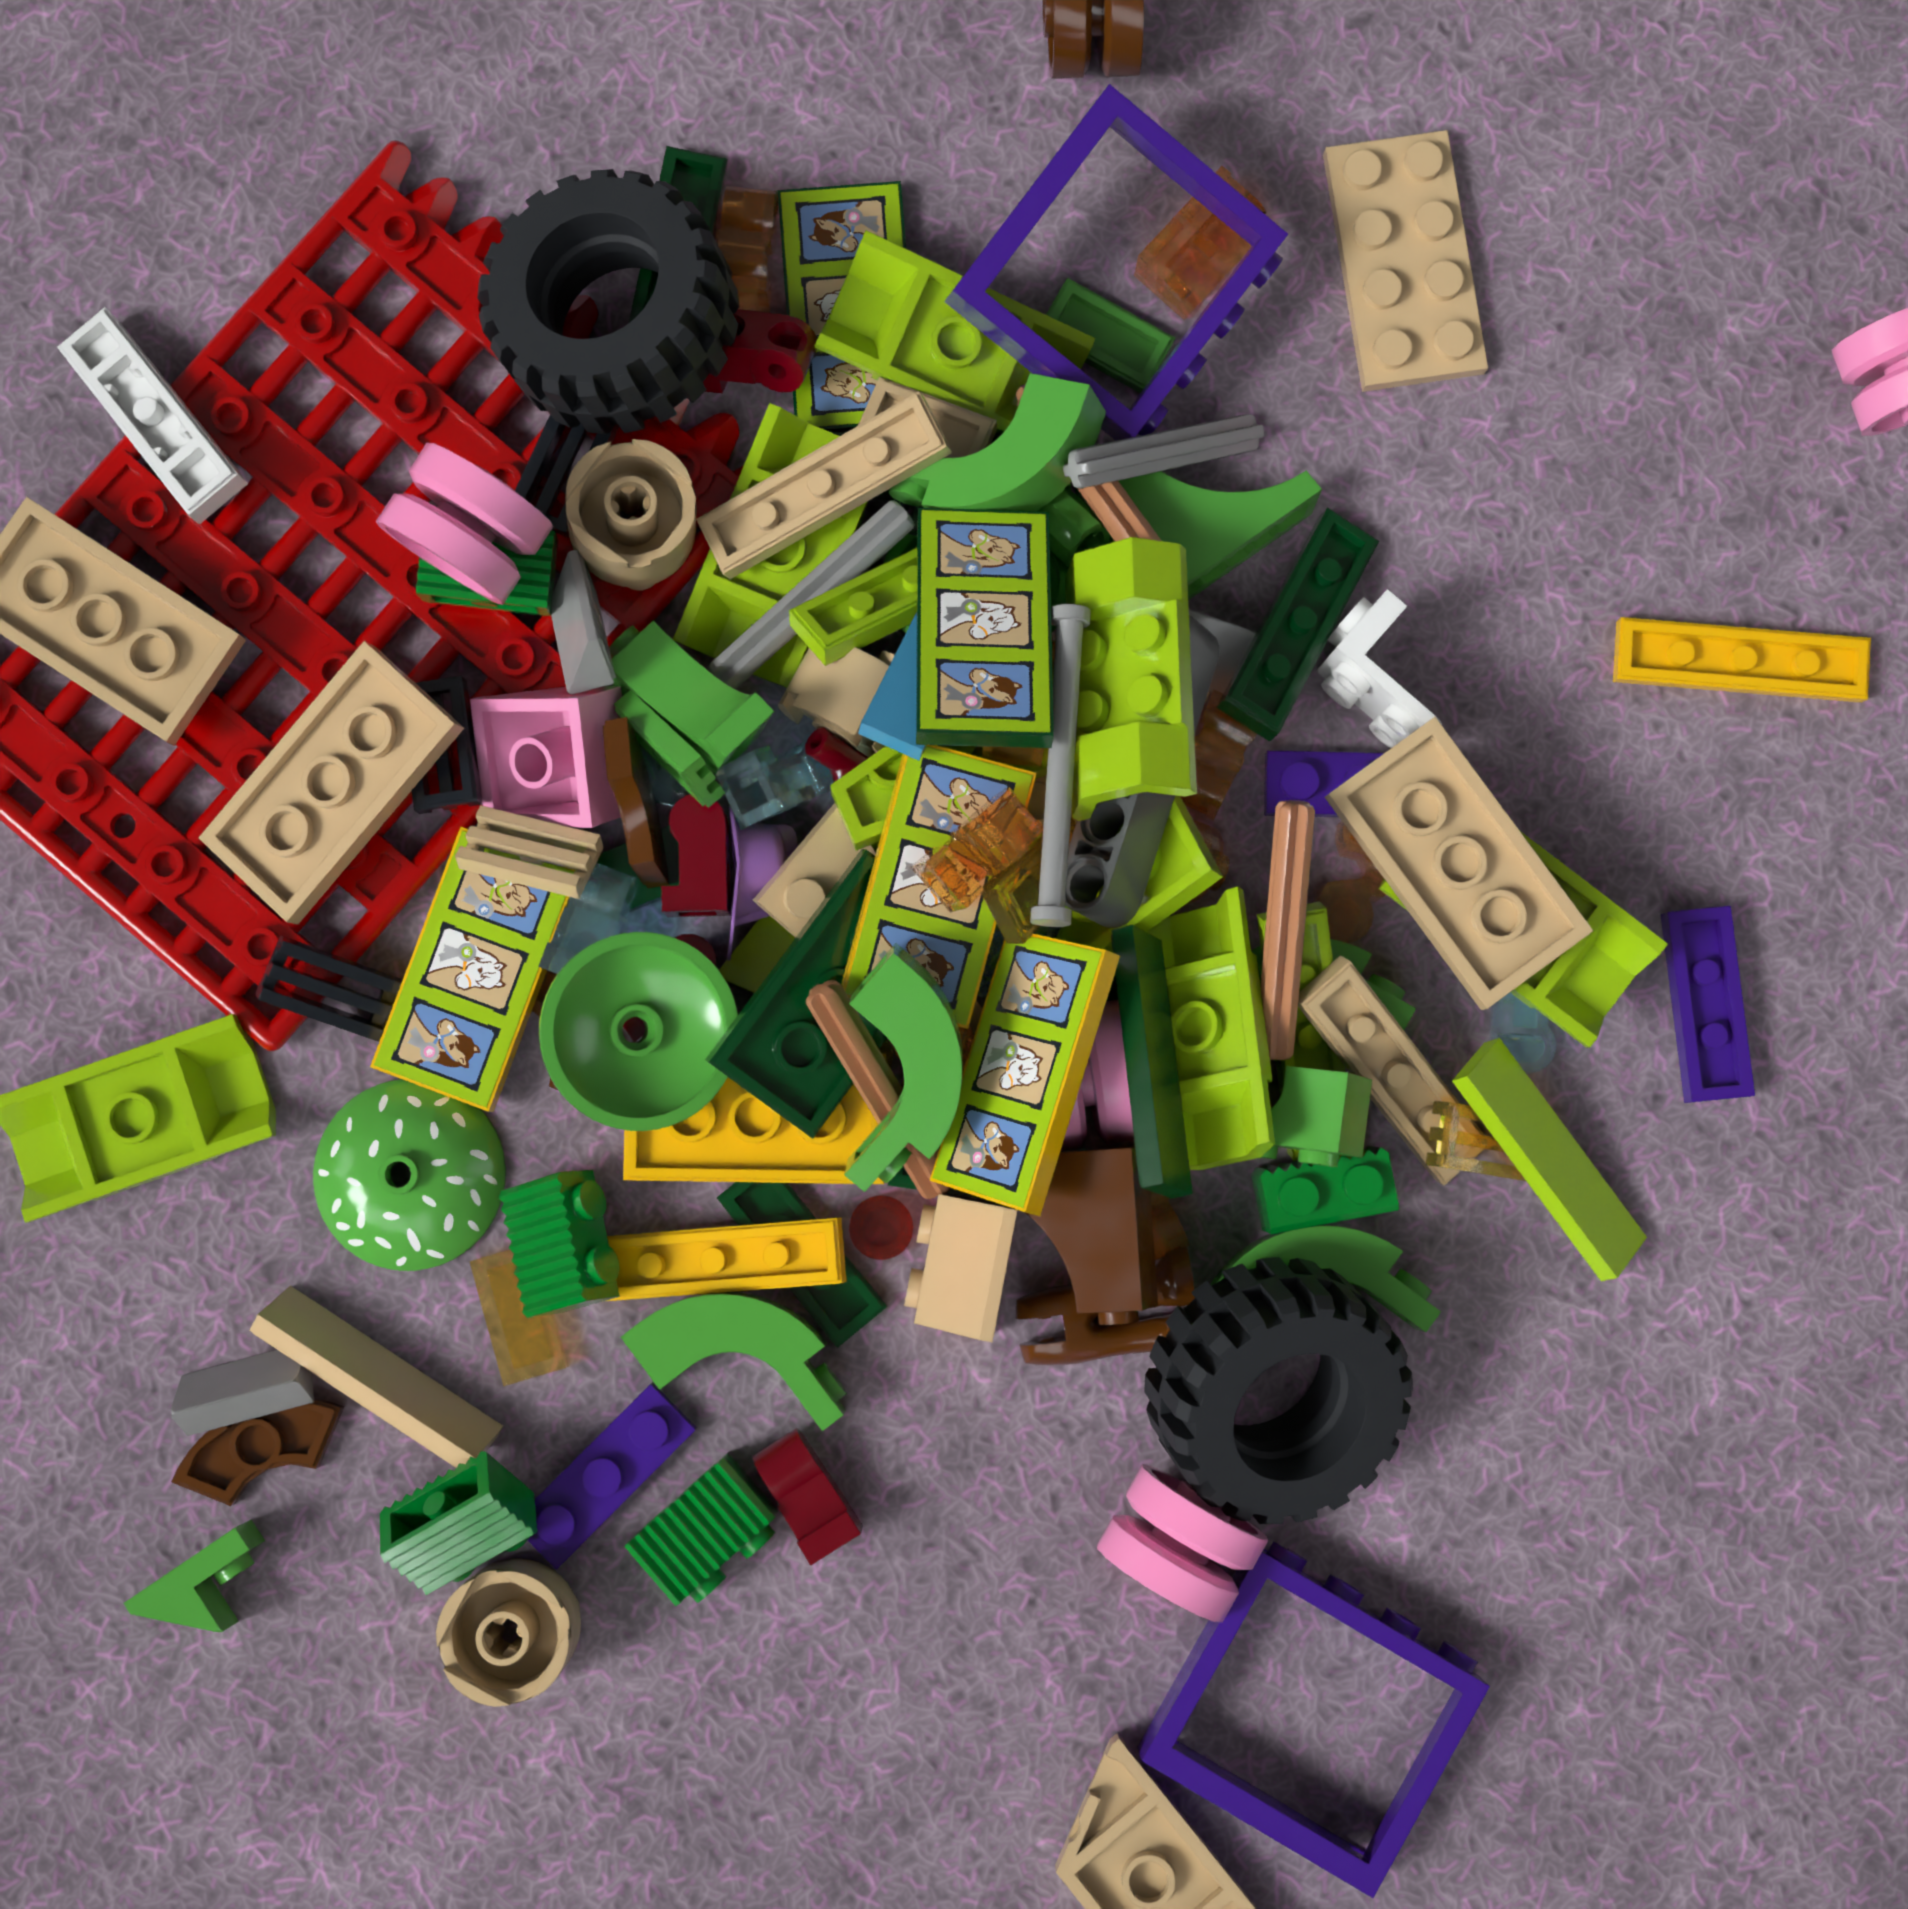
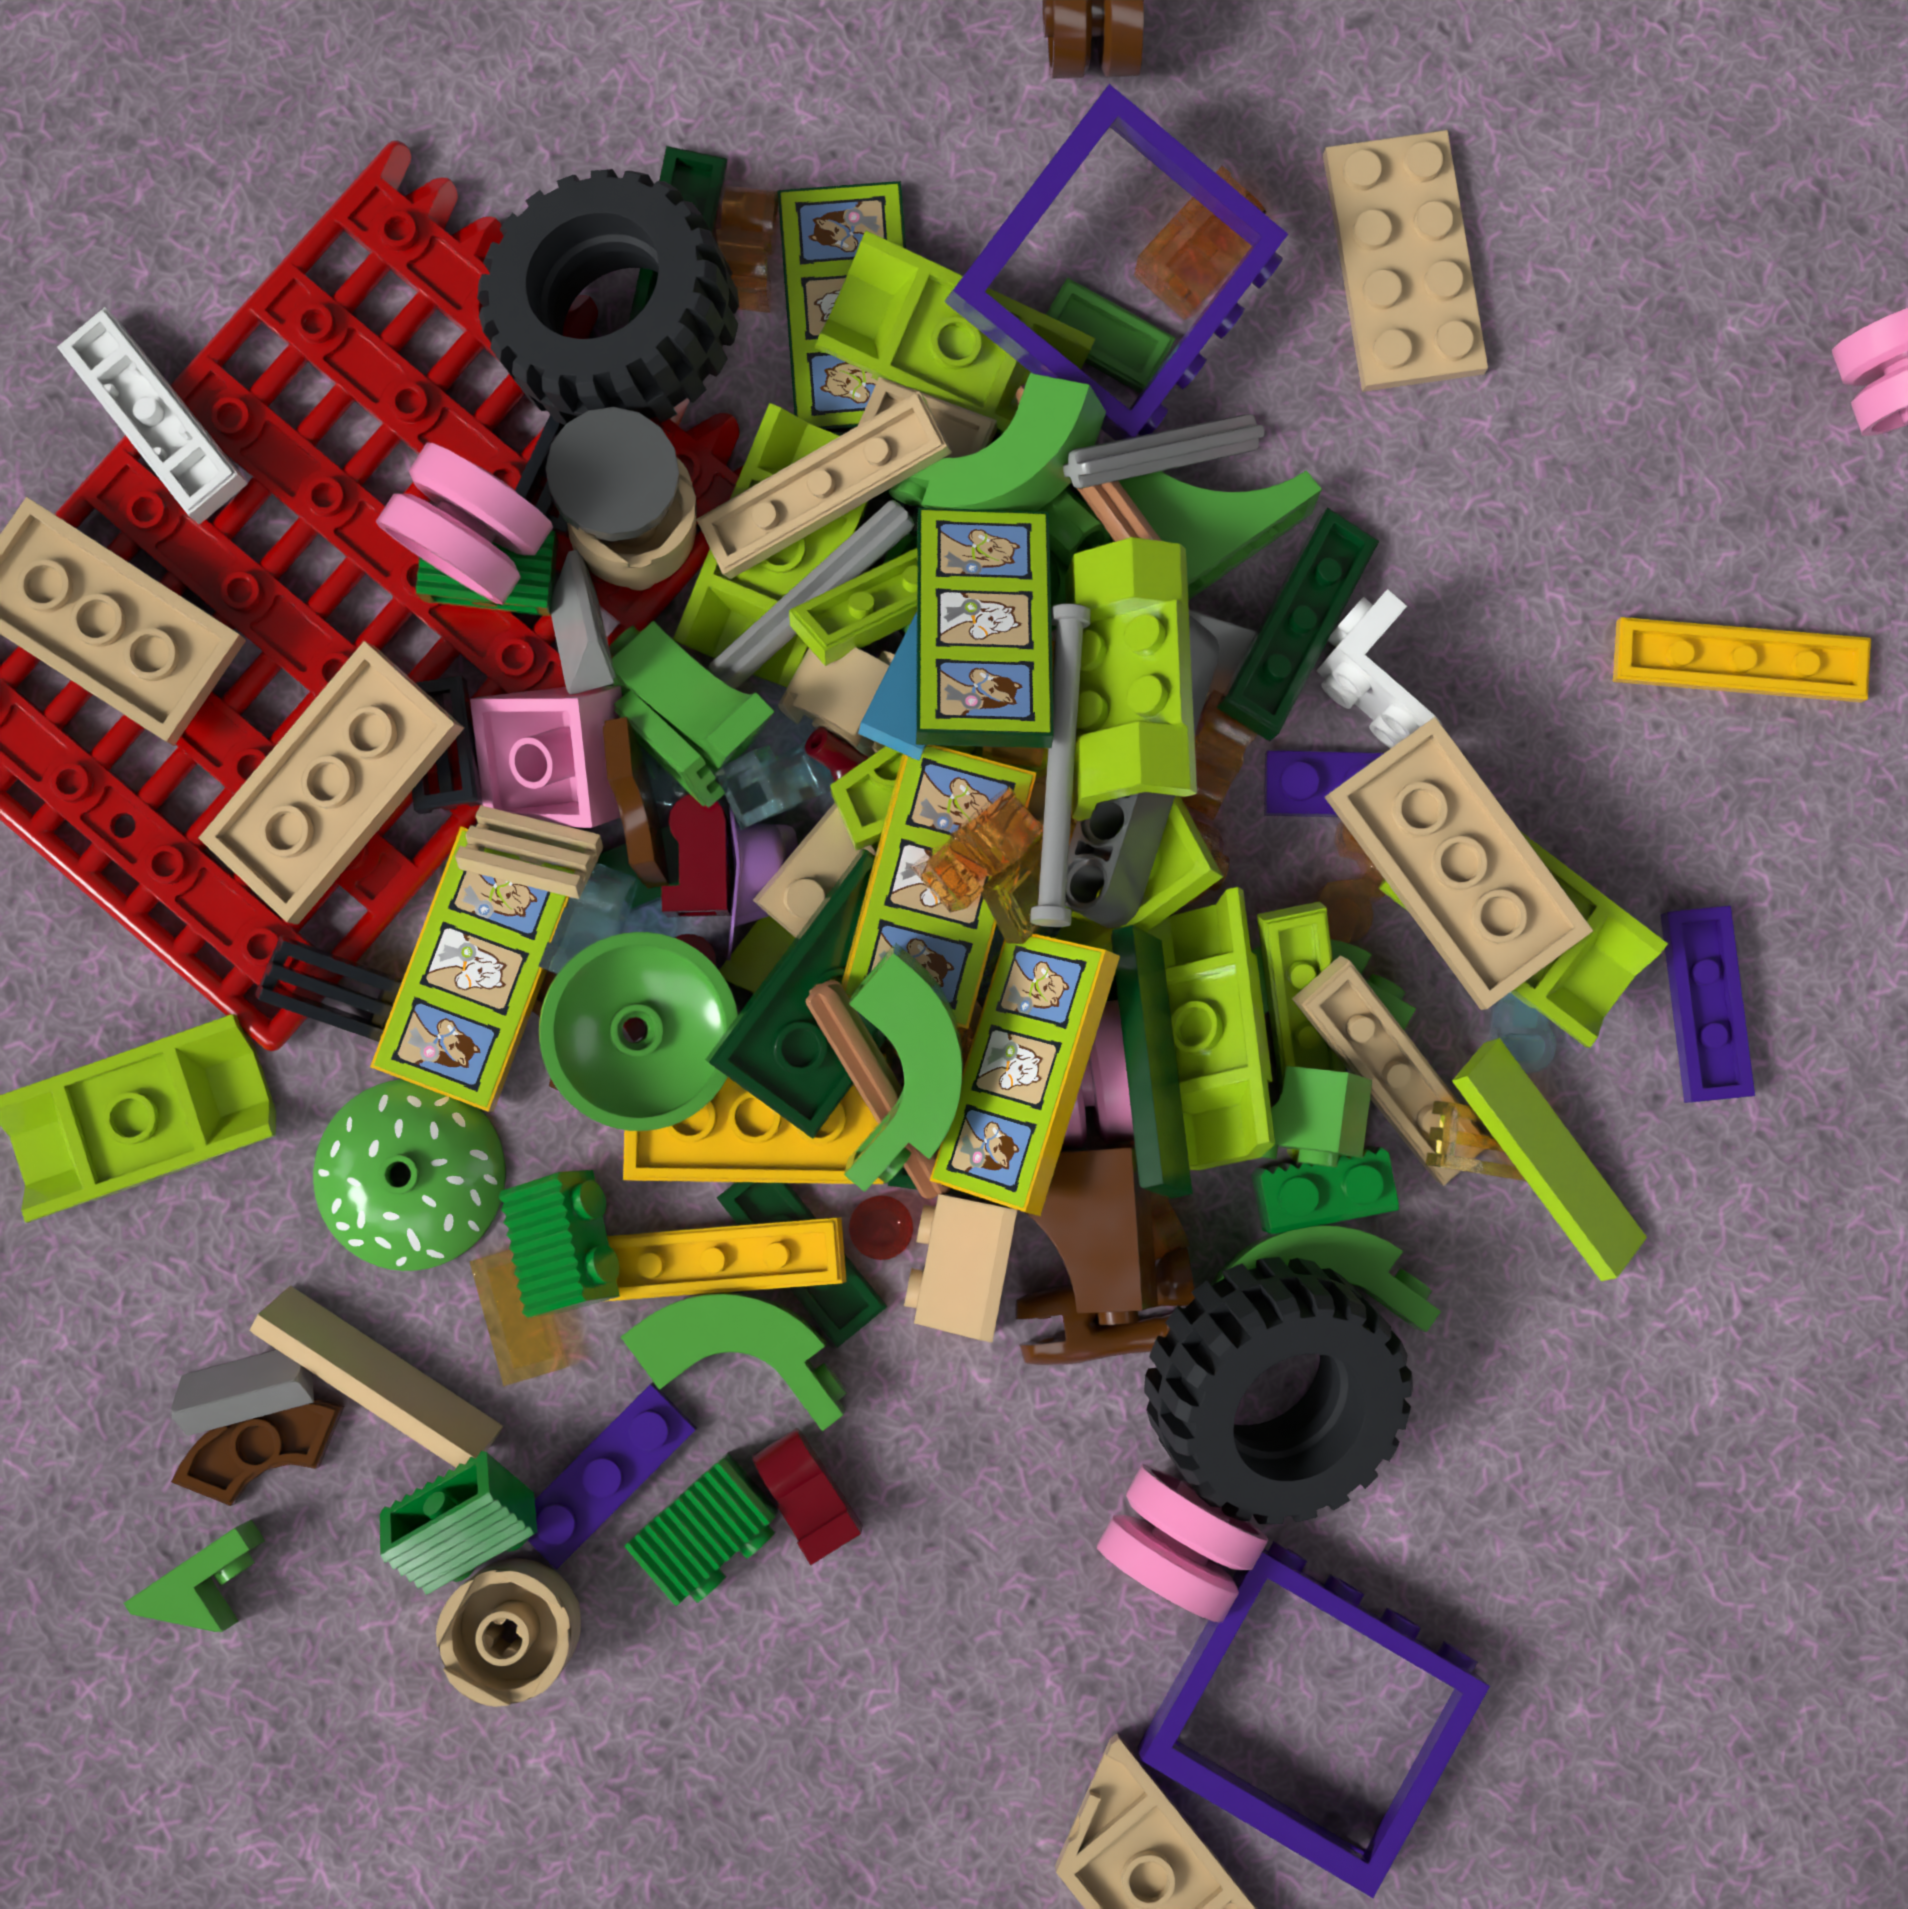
dark red leg [703,309,817,394] -> none
nougat axle [1261,800,1315,1060] -> none
none -> dark grey tile [546,407,679,541]

